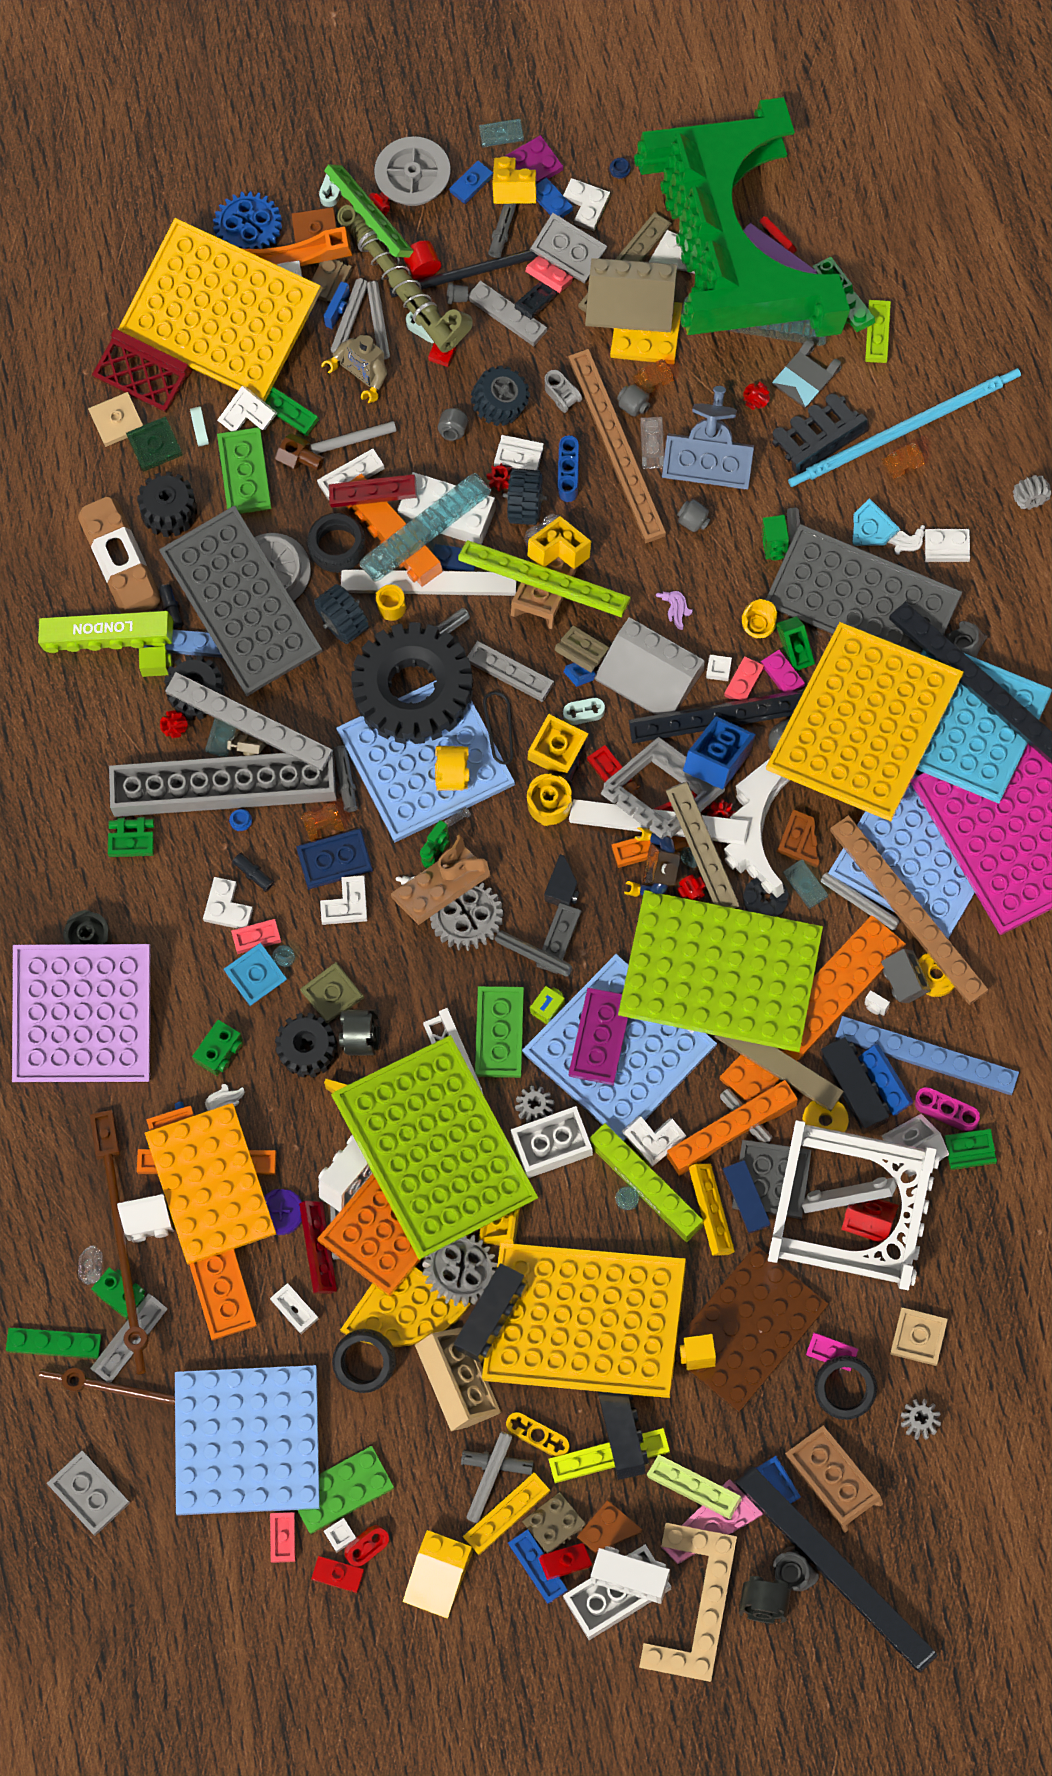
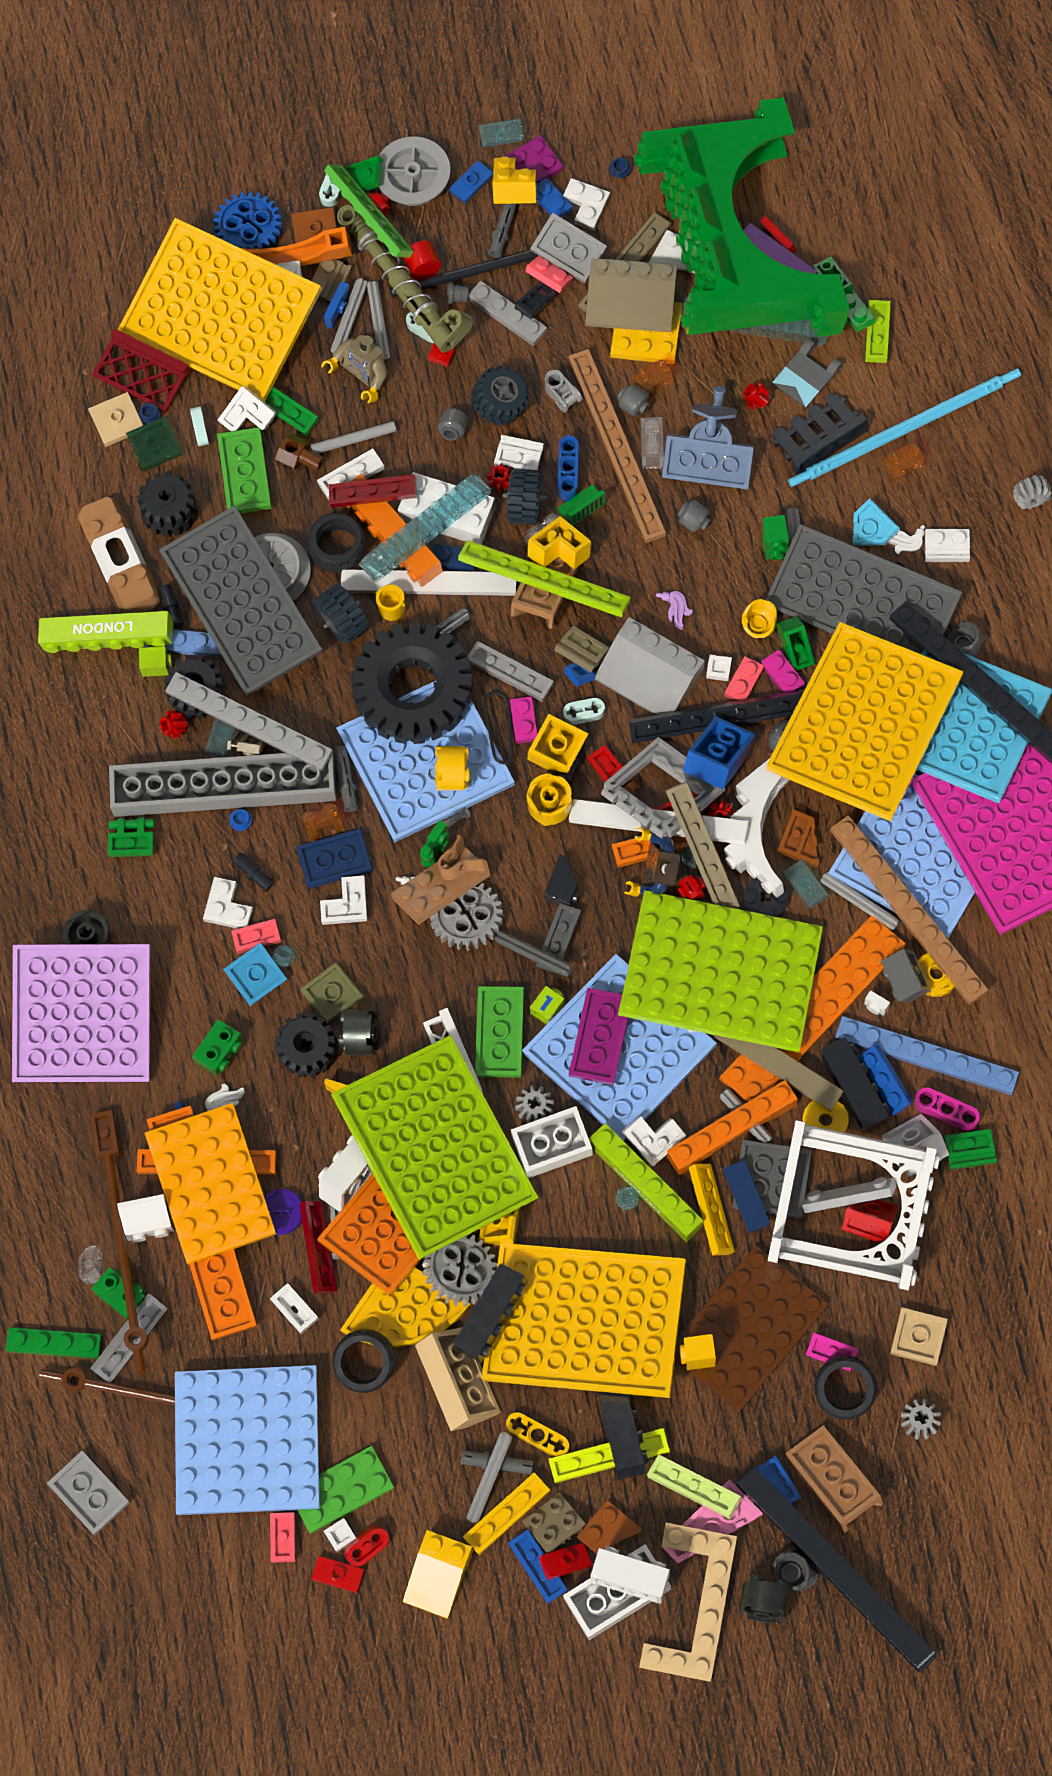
none -> dark blue plate [139,403,160,425]
none -> green plate [346,156,383,192]
none -> dark pink plate [510,697,537,744]
none -> green panel [557,484,606,526]

